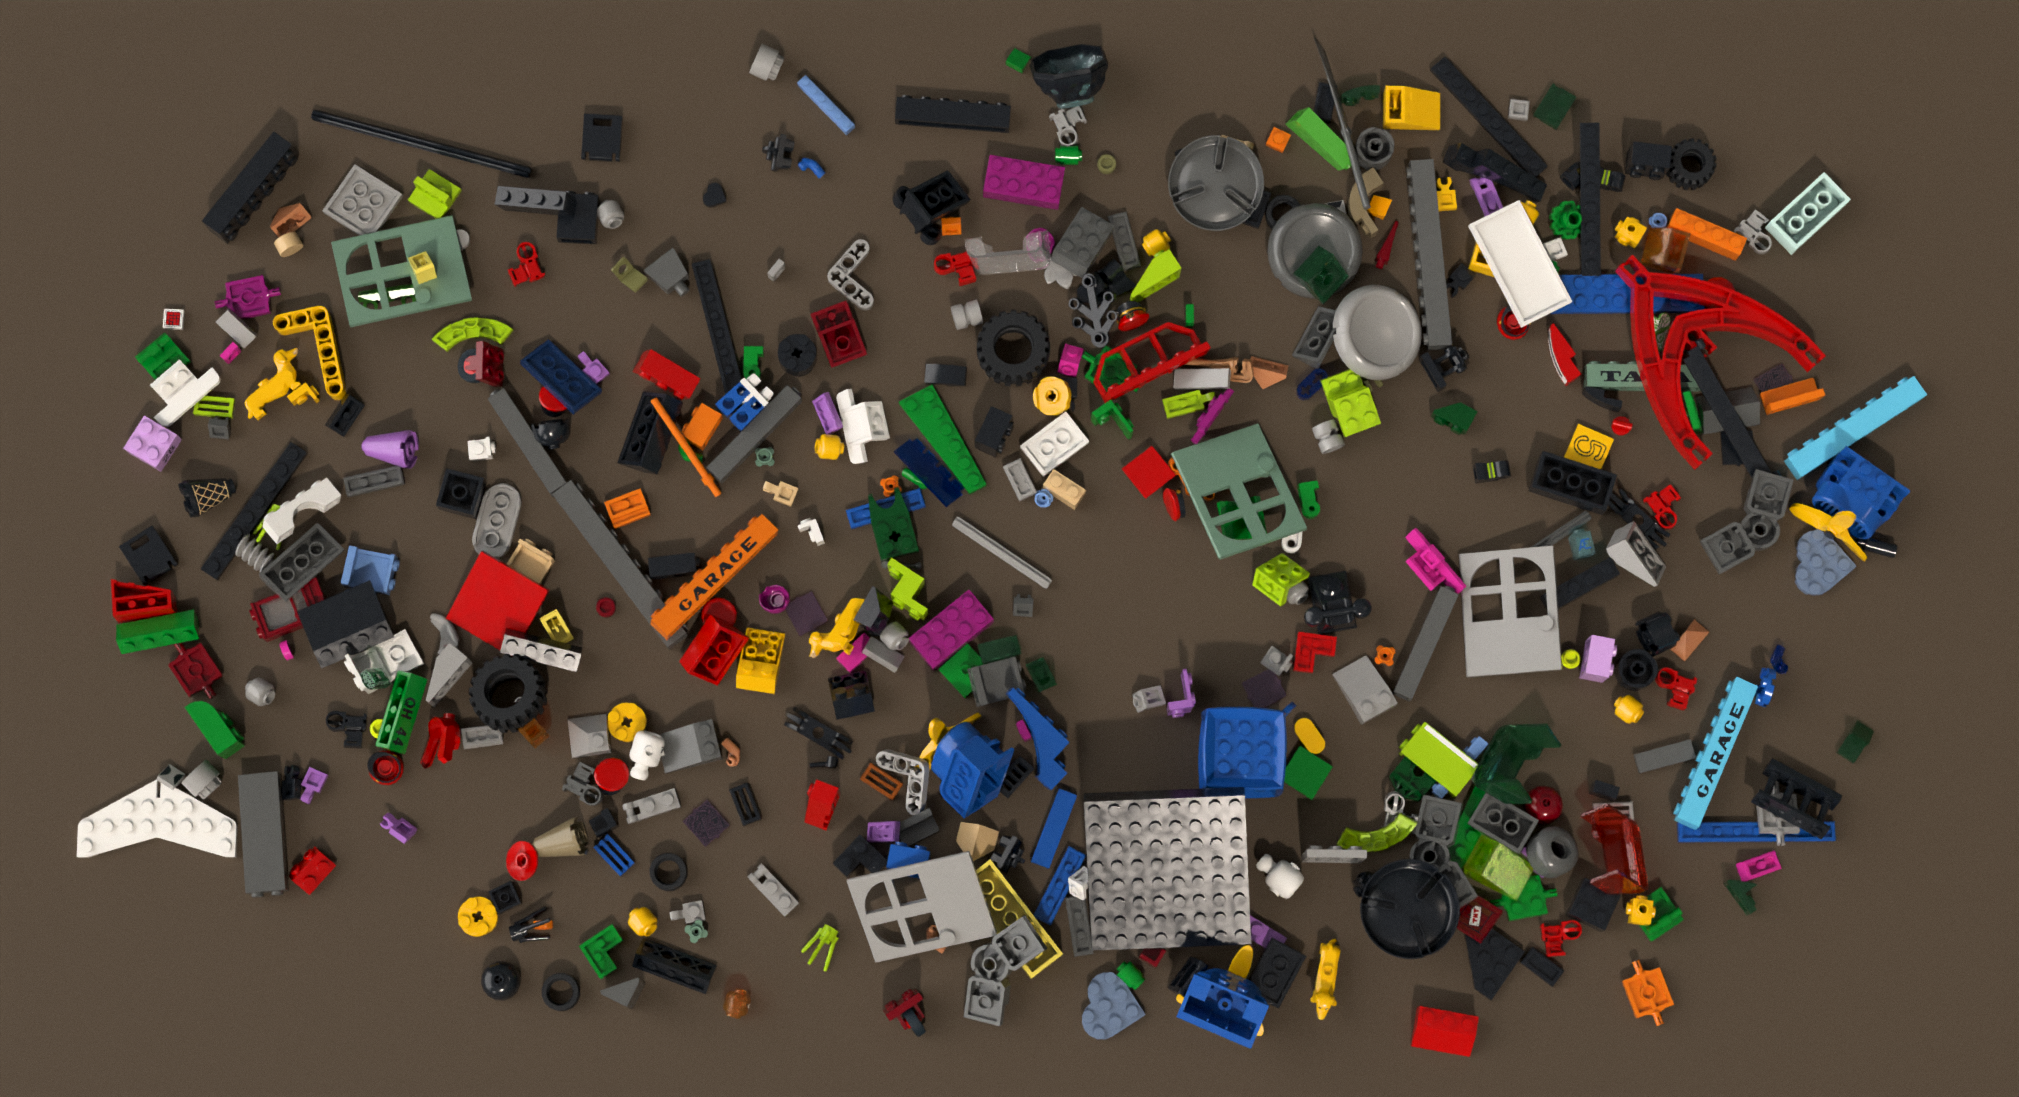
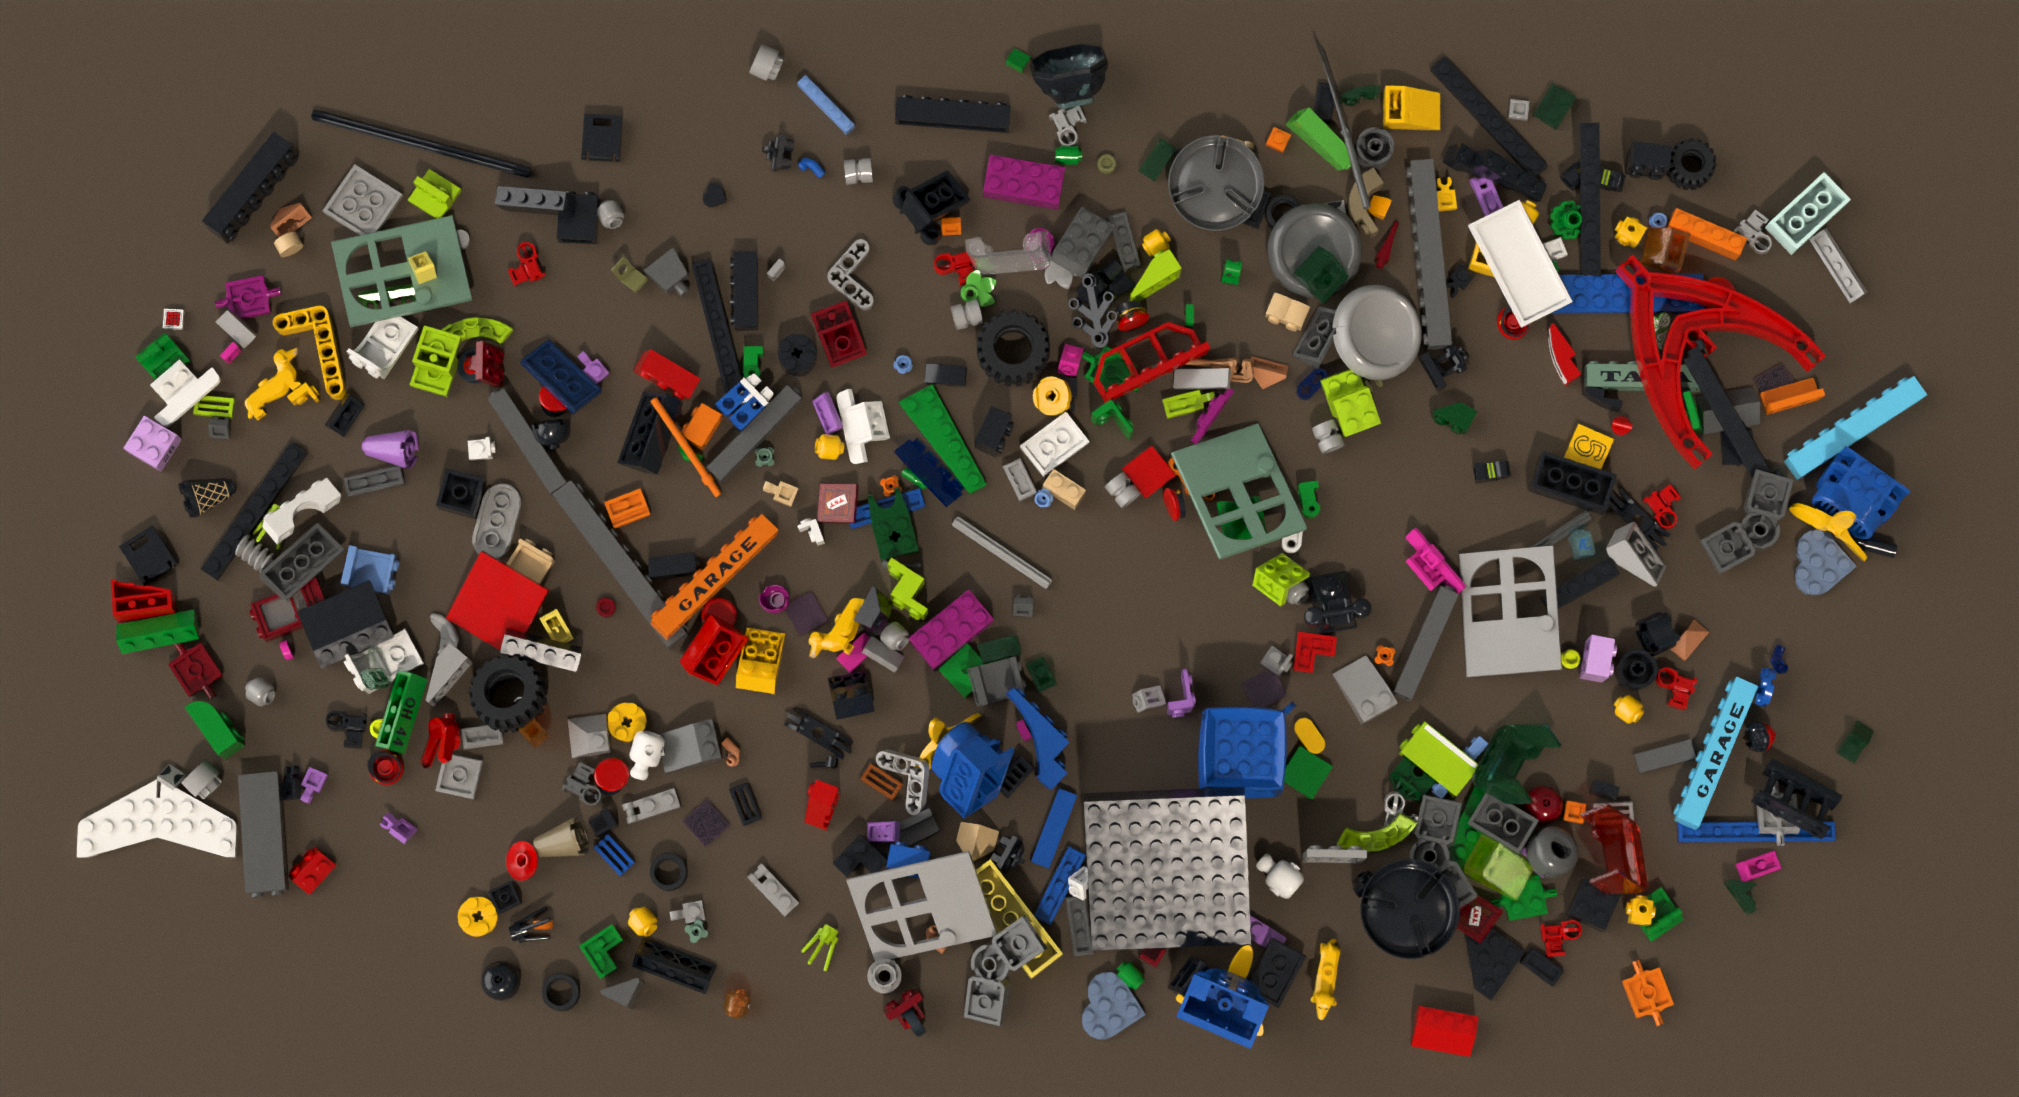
none -> white bracket [346,316,419,380]
none -> lime bracket [410,326,462,397]
none -> light grey tile [435,754,484,800]
none -> black brick [730,251,759,331]
none -> tile [817,484,859,524]
none -> light grey wheel [844,158,873,185]
none -> light grey piece [867,959,902,994]
none -> medium blue plate [894,355,913,374]
none -> bright green plate [960,270,996,307]
none -> light grey wheel [1105,472,1141,509]
none -> clear green slope [1139,139,1176,182]
none -> green leg [1221,258,1242,286]
none -> tan brick [1265,293,1310,332]
none -> orange plate [1563,801,1586,824]
none -> black piece [1744,721,1776,752]
none -> light grey plate [1809,228,1868,303]

